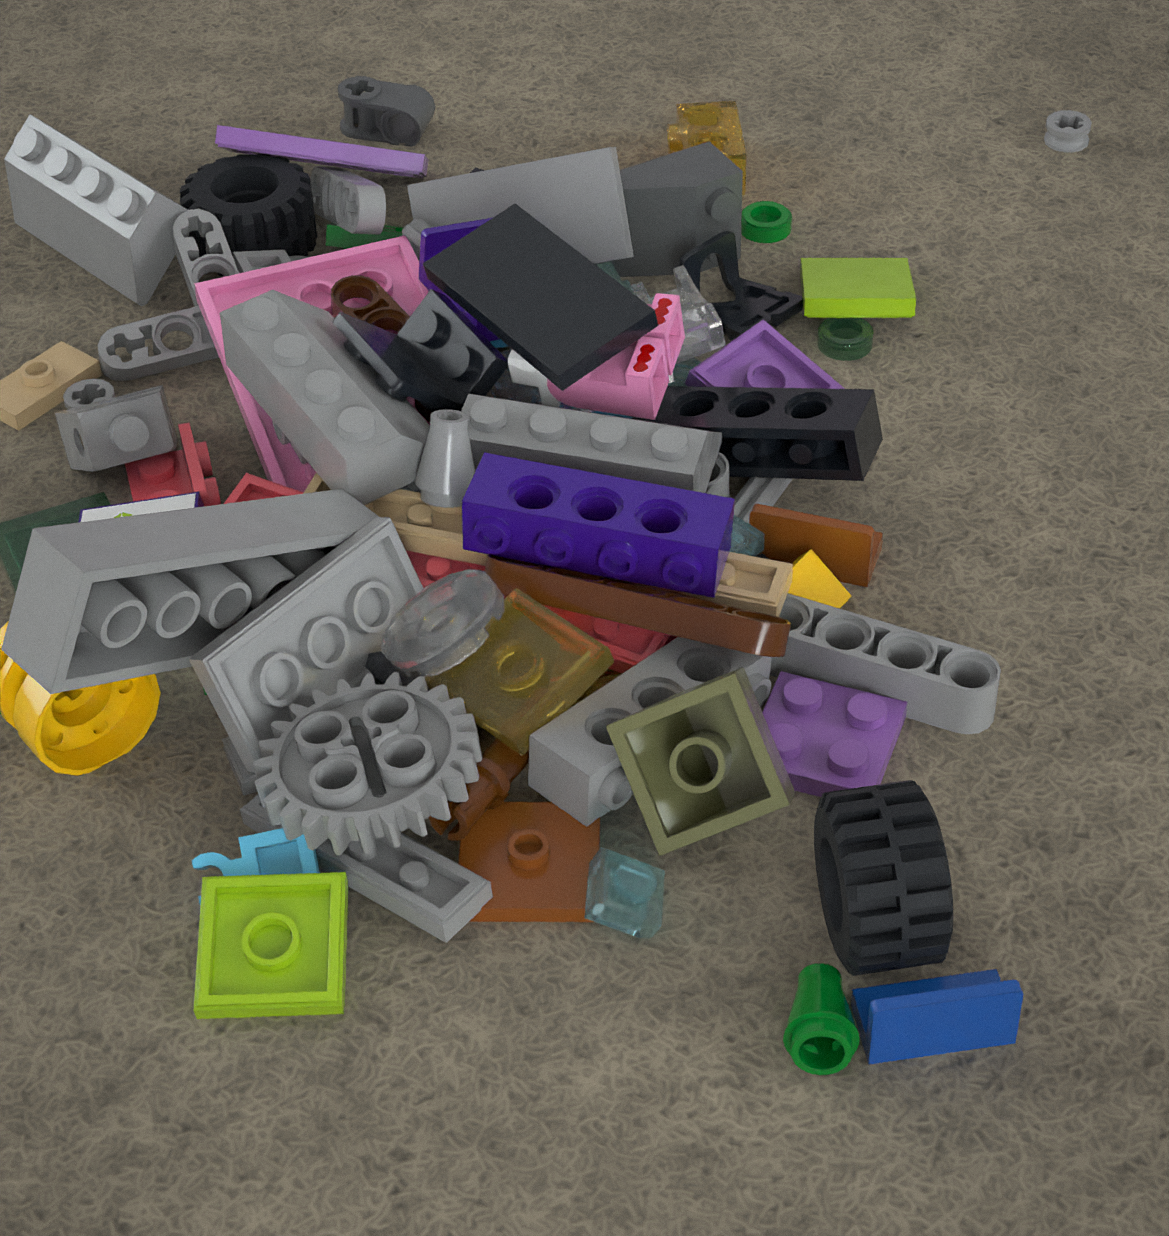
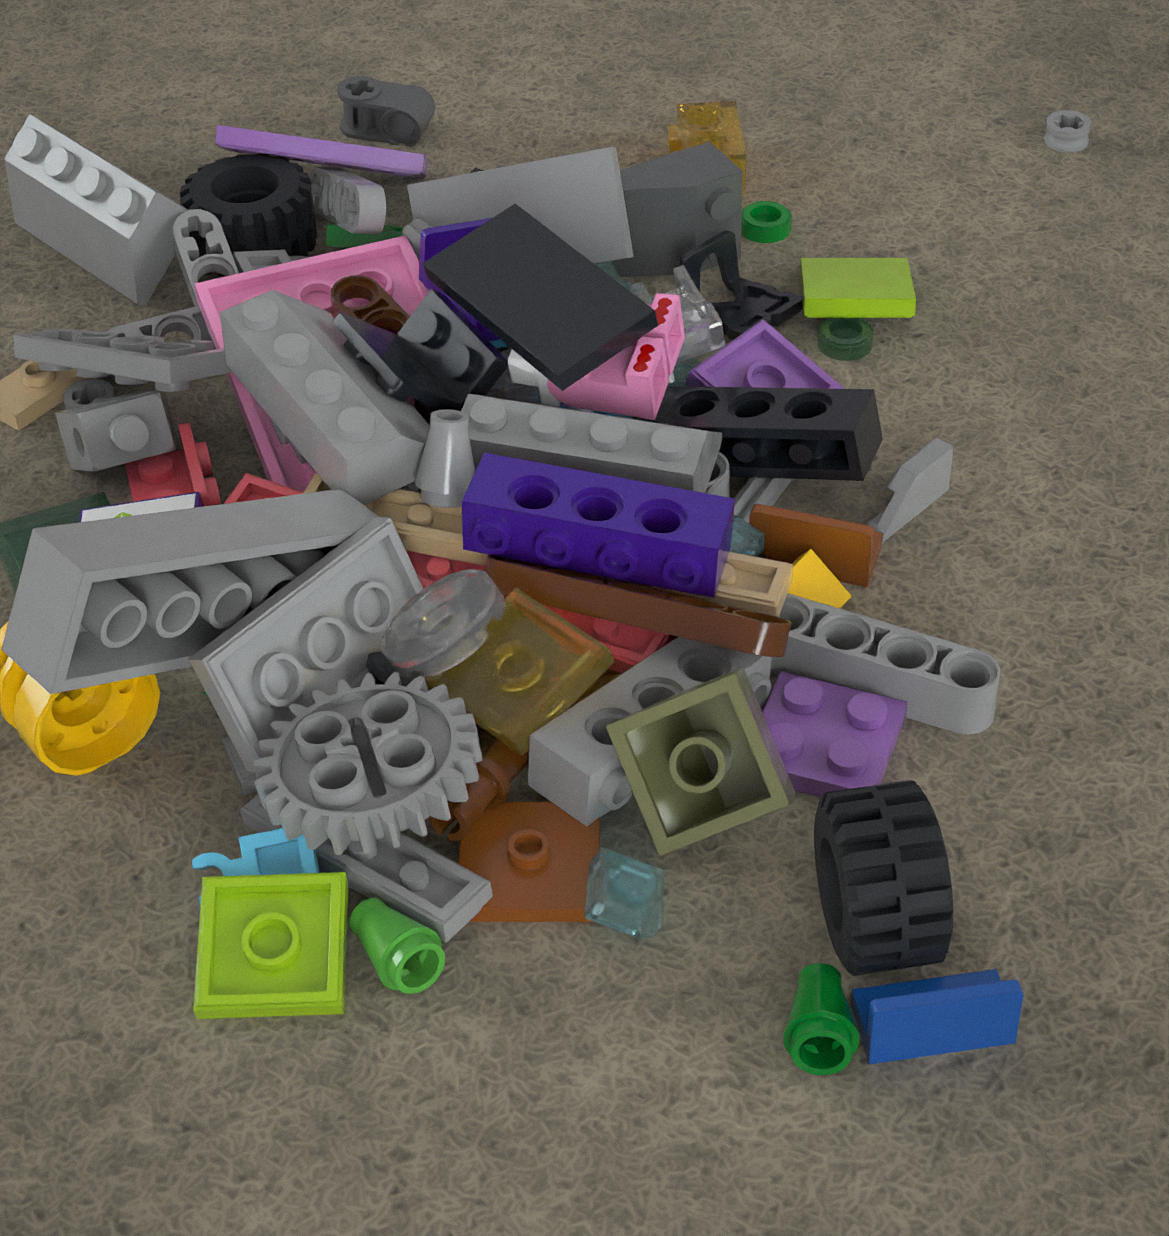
none -> light grey wing [13,328,232,392]
none -> bright green cone [349,898,445,994]
none -> light grey tile [867,438,954,543]

